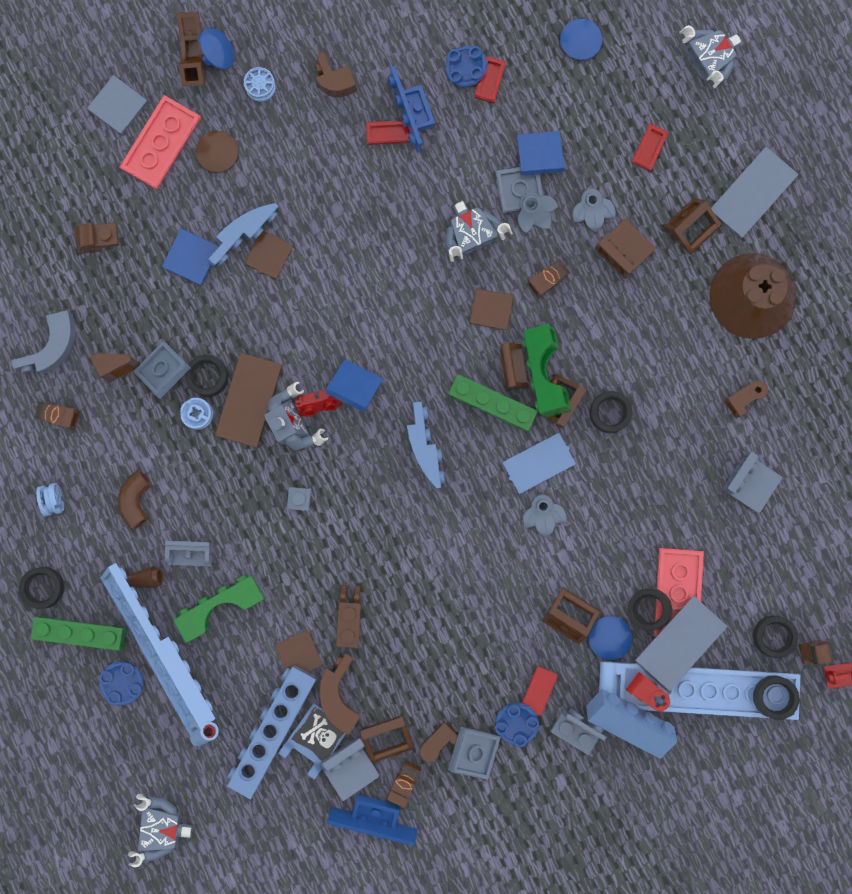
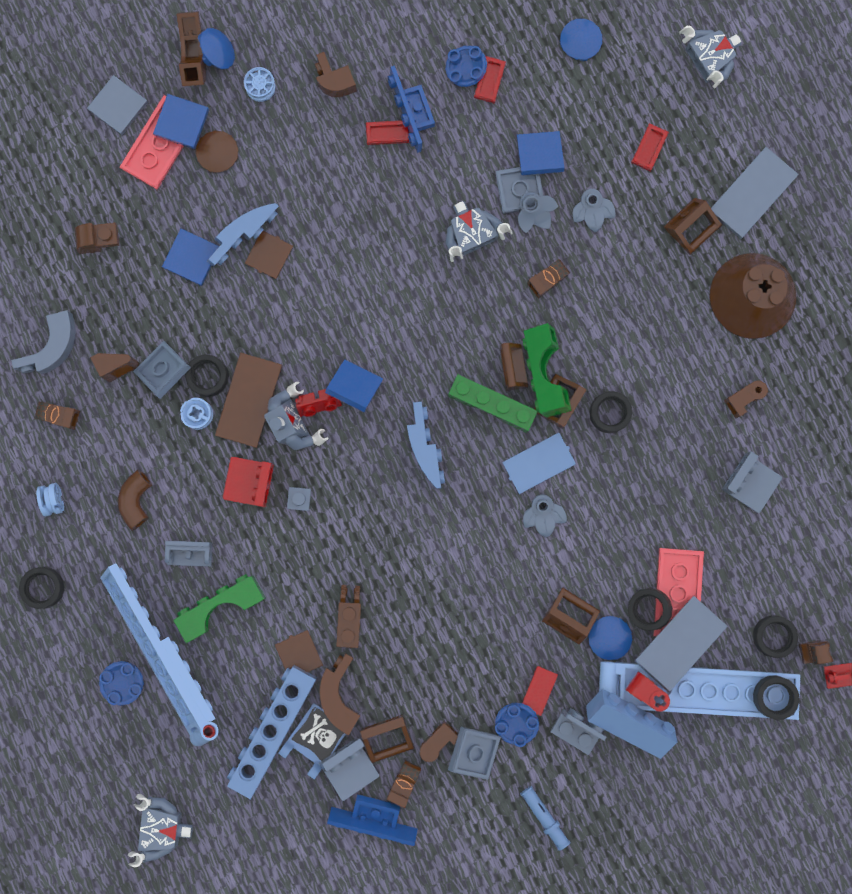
green arch [31,616,128,651] -> none
reddish brown cone [128,566,163,588] -> none
reddish brown piece [470,288,514,330] -> none
reddish brown bracket [595,219,655,279] -> none
none -> blue tile [153,94,209,149]
none -> red bracket [223,457,274,507]
none -> medium blue pin [520,786,570,851]

